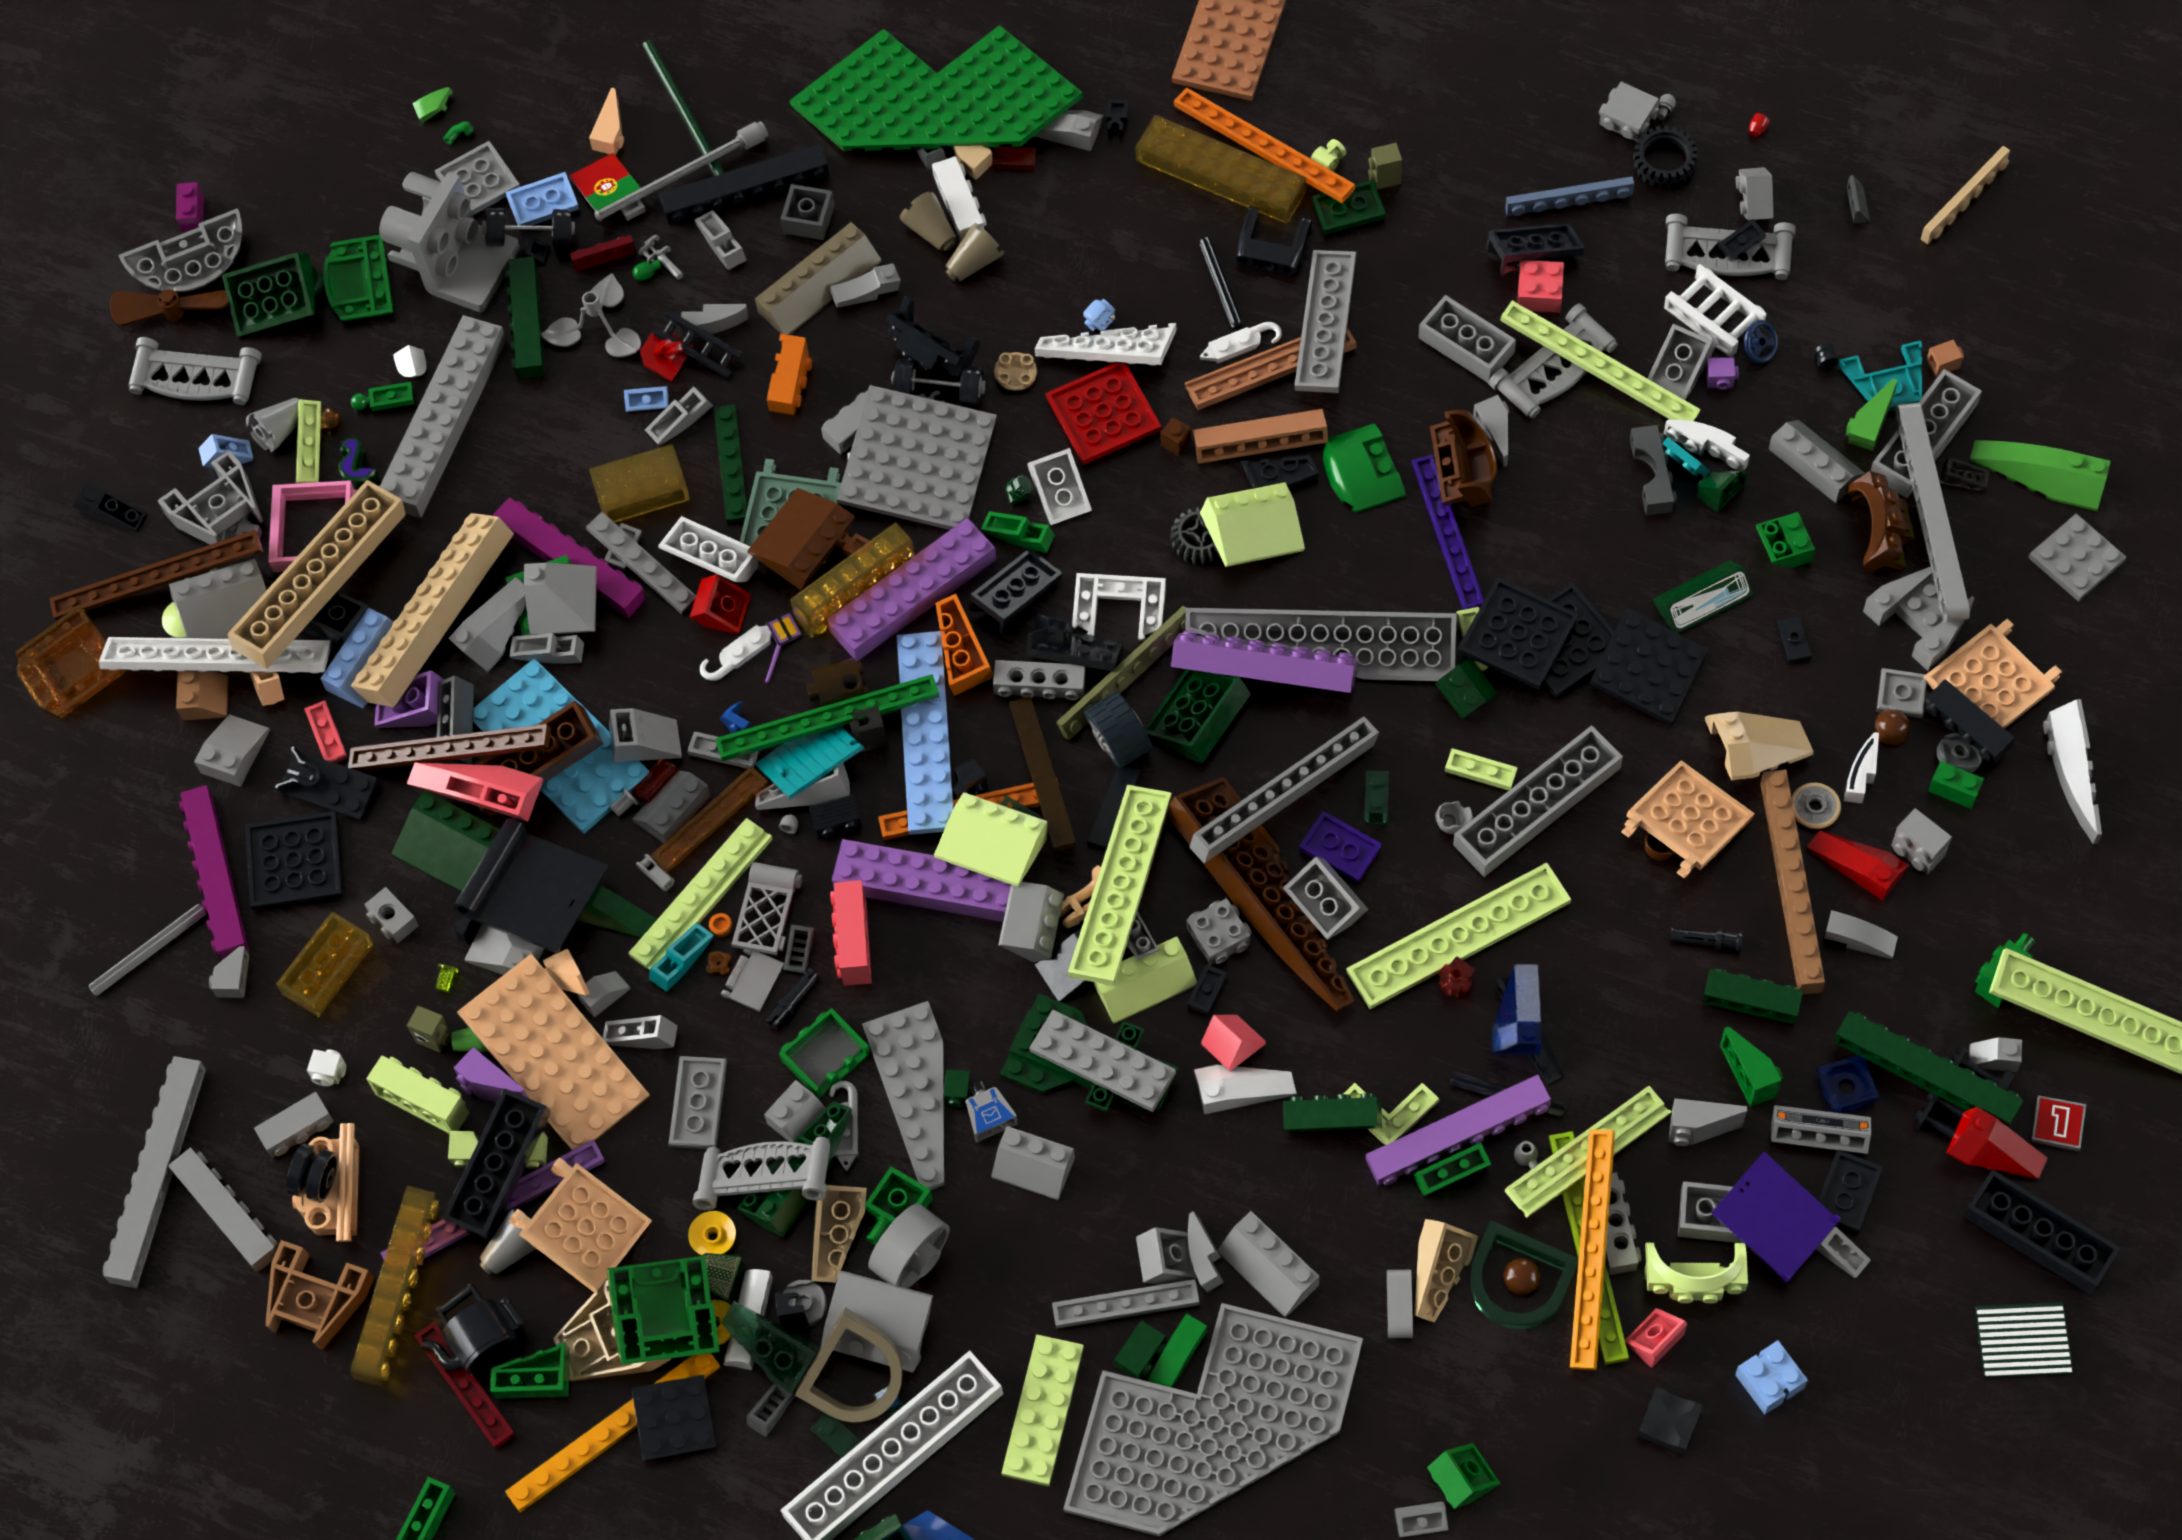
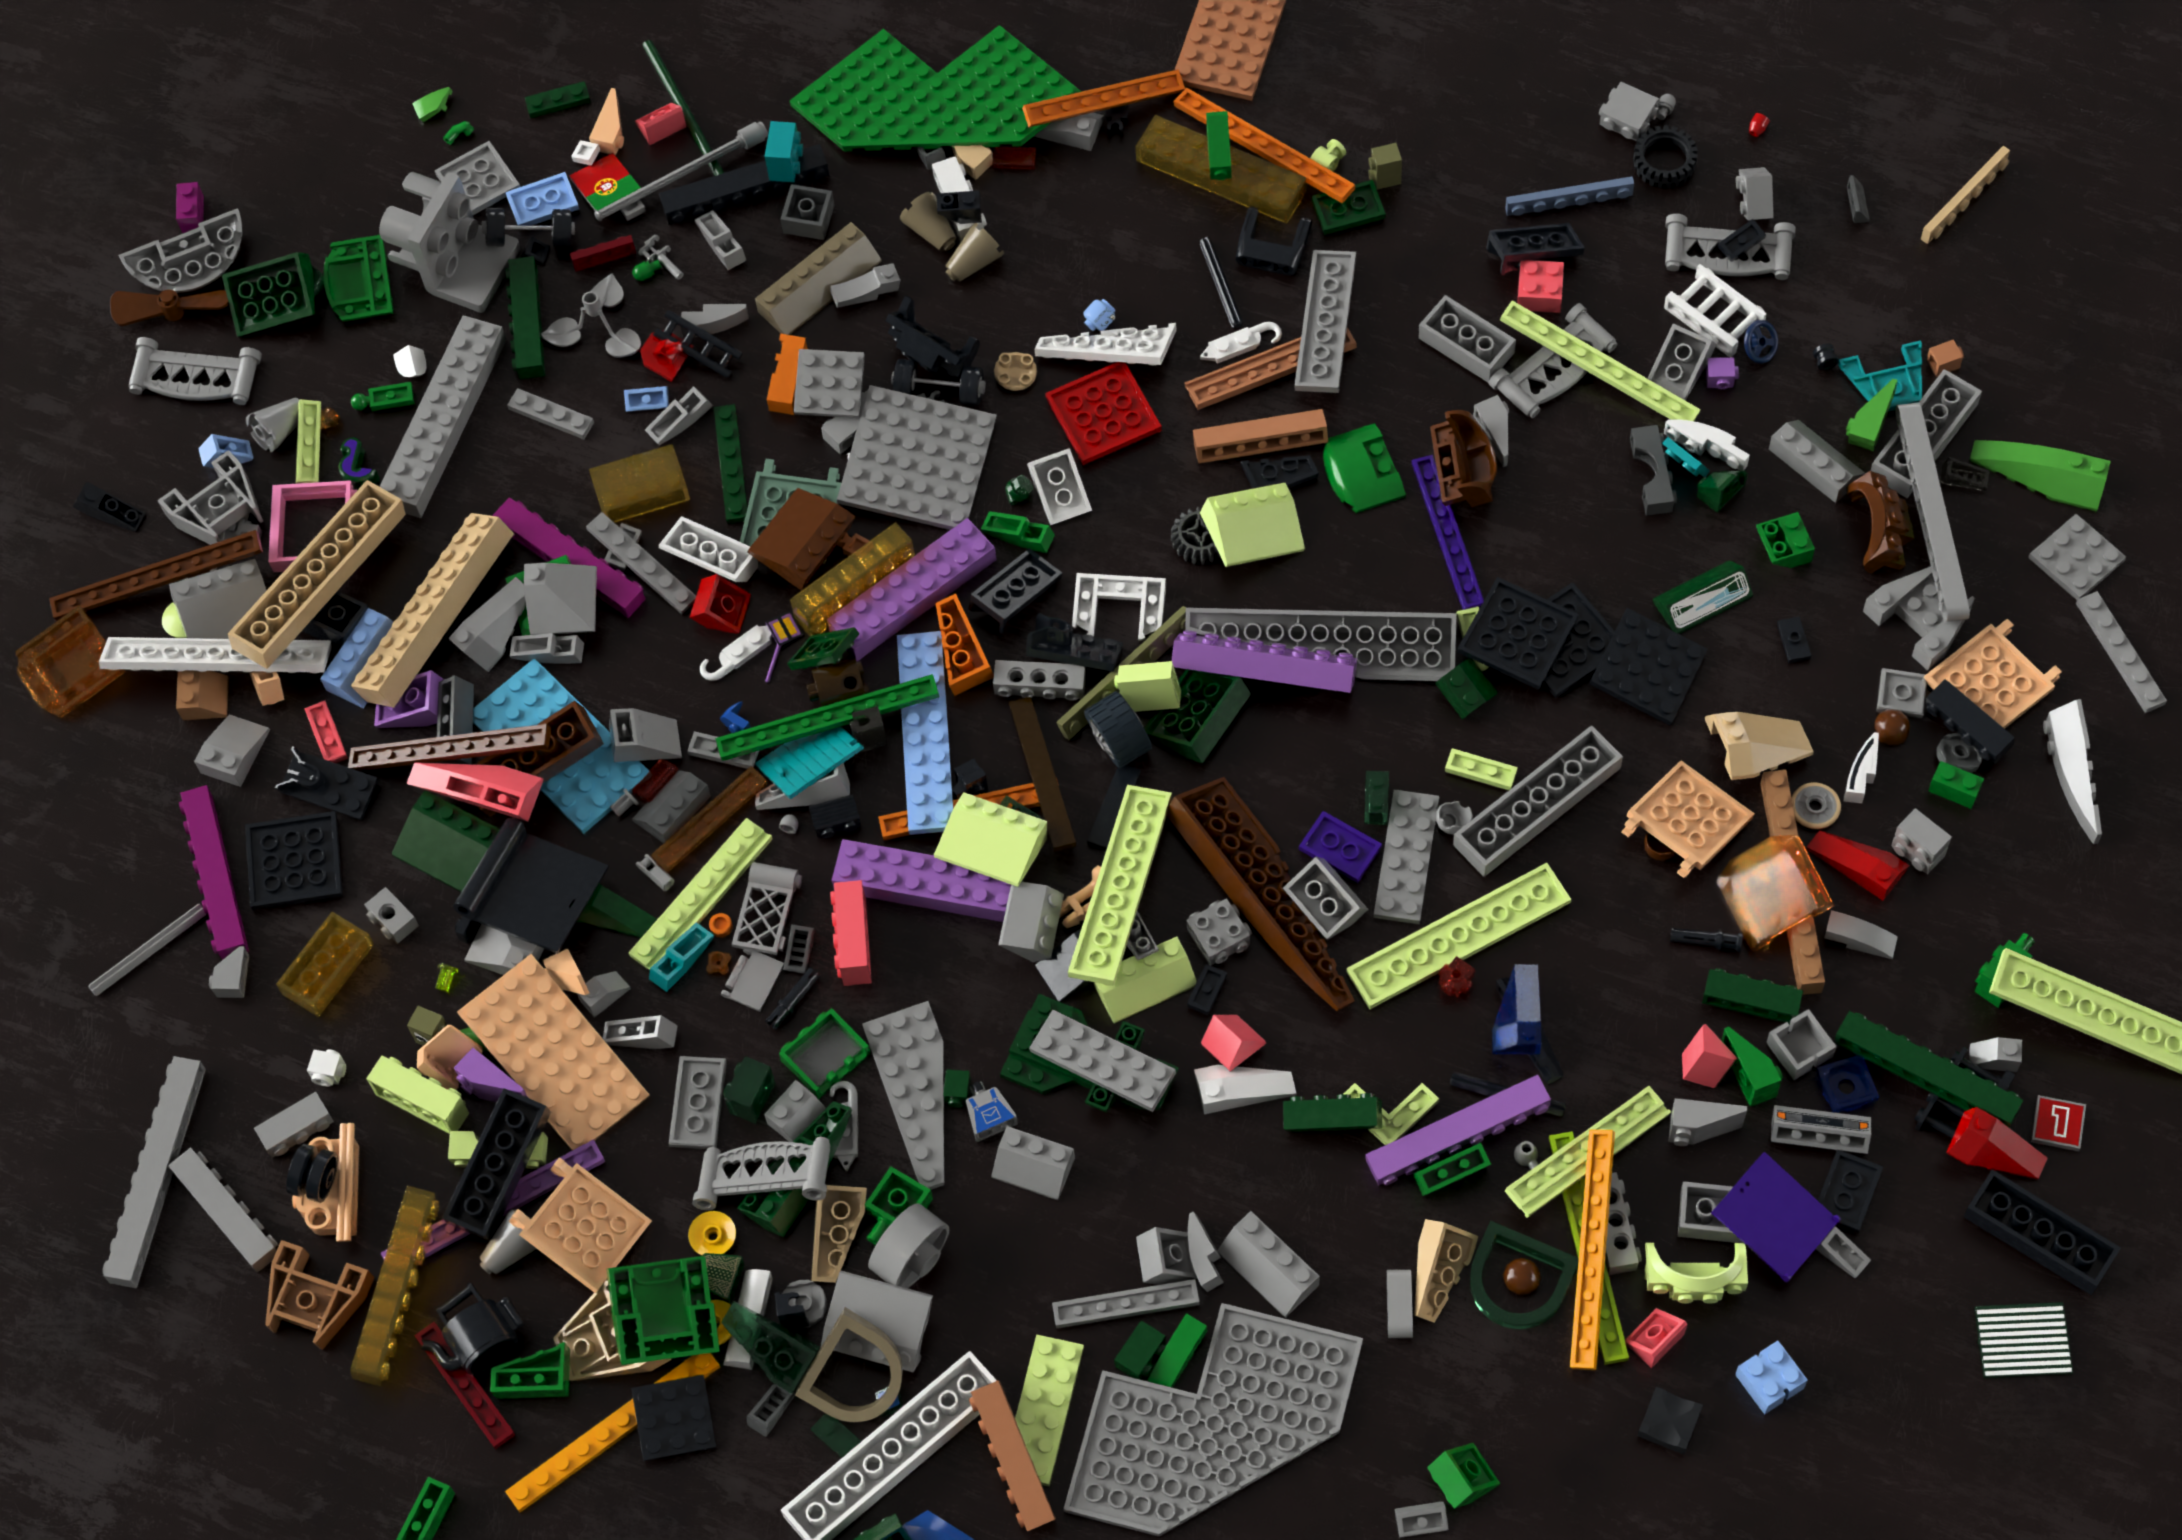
reddish brown brick [1160,417,1191,456] -> none
light grey brick [1189,717,1379,864] -> none
none -> light nougat bracket [417,1025,483,1090]
none -> light grey plate [507,388,594,440]
none -> dark green plate [524,81,591,118]
none -> white plate [571,140,601,166]
none -> coral slope [635,103,686,145]
none -> clear green brick [723,1056,776,1124]
none -> teal brick [765,121,803,182]
none -> dark green plate [787,627,859,670]
none -> light grey plate [794,349,865,418]
none -> black slope [936,190,982,224]
none -> nougat brick [969,1380,1056,1531]
none -> orange plate [1022,69,1185,127]
none -> yellowish green brick [1114,661,1181,712]
none -> green slope [1206,111,1232,180]
none -> light grey plate [1374,790,1439,925]
none -> coral slope [1682,1024,1738,1088]
none -> clear orange wedge [1716,835,1834,952]
none -> light grey piece [1766,1009,1836,1080]
none -> light grey plate [2076,591,2167,713]

